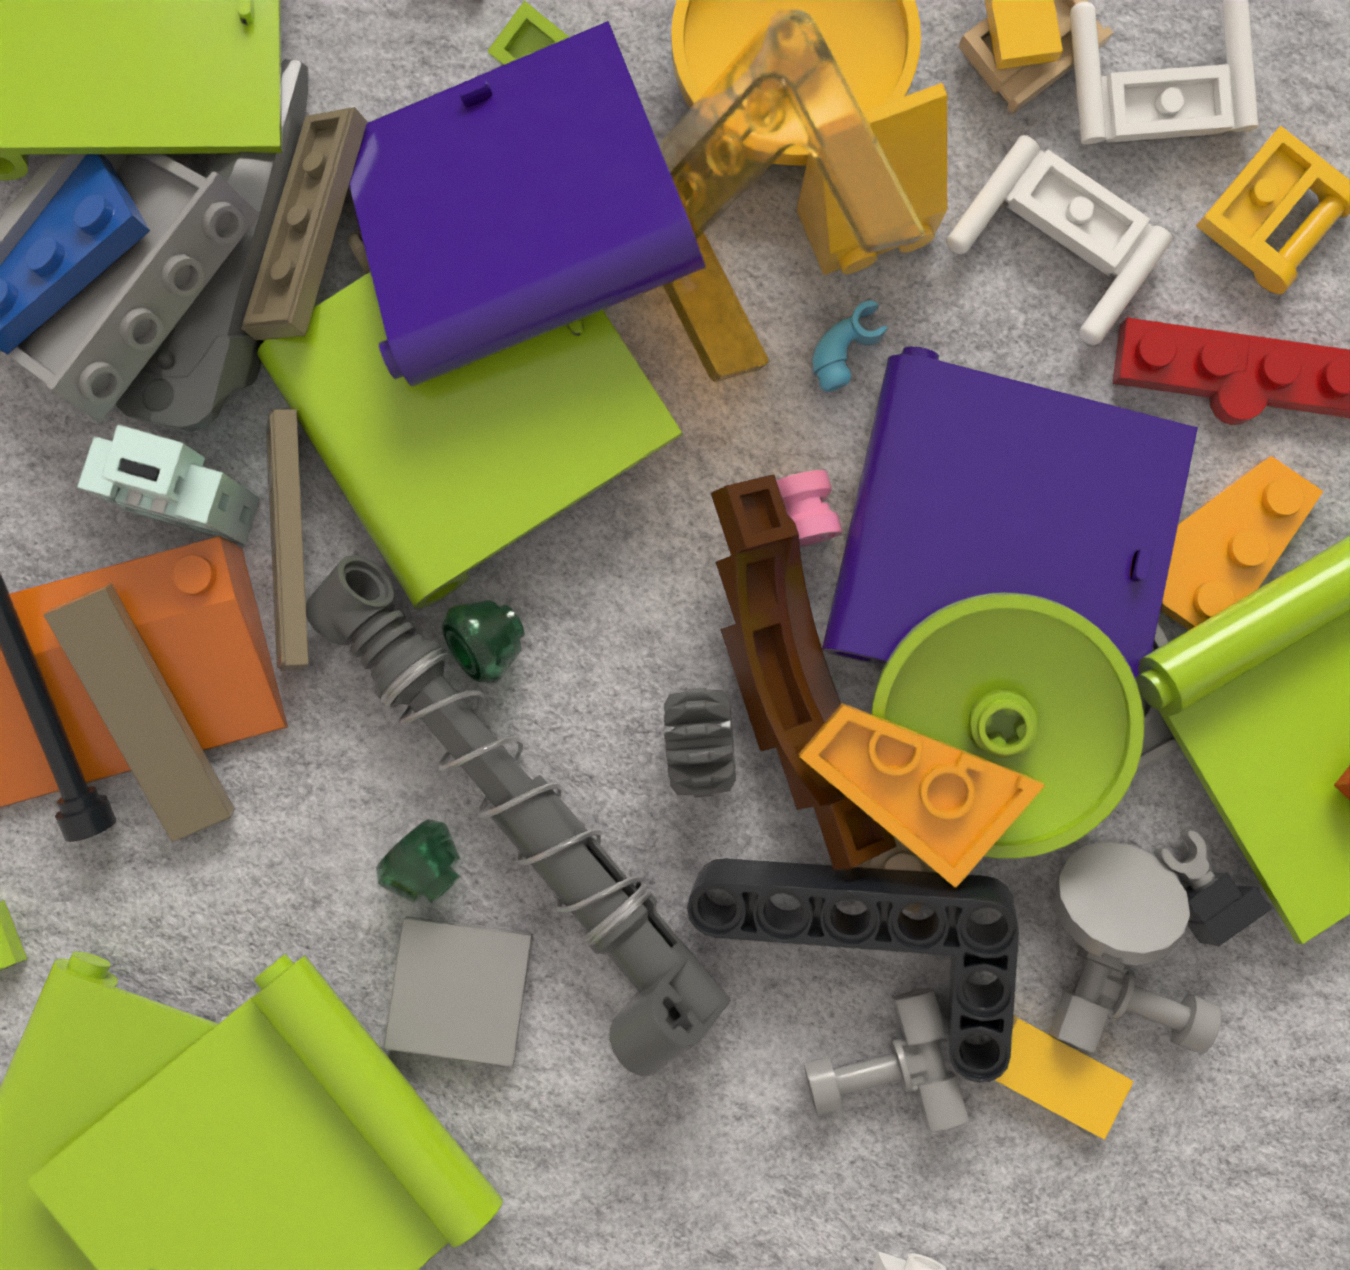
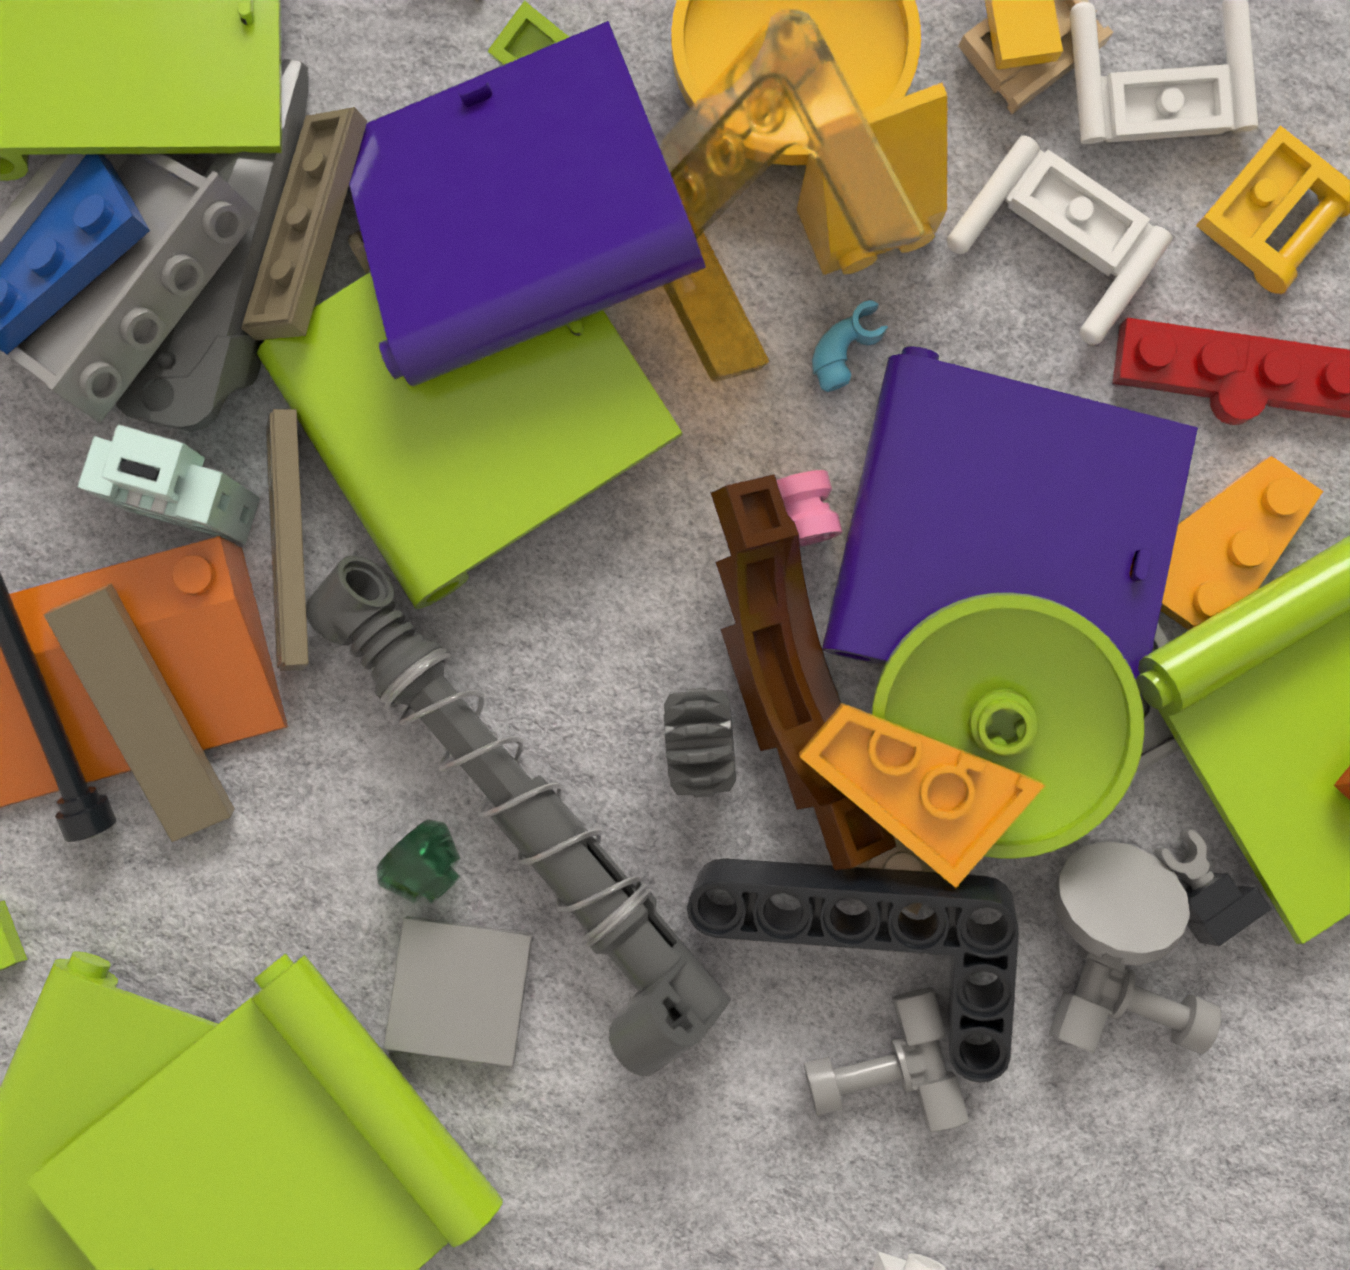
clear green cone [442,600,525,683] -> none
yellow tile [995,1015,1134,1140] -> none

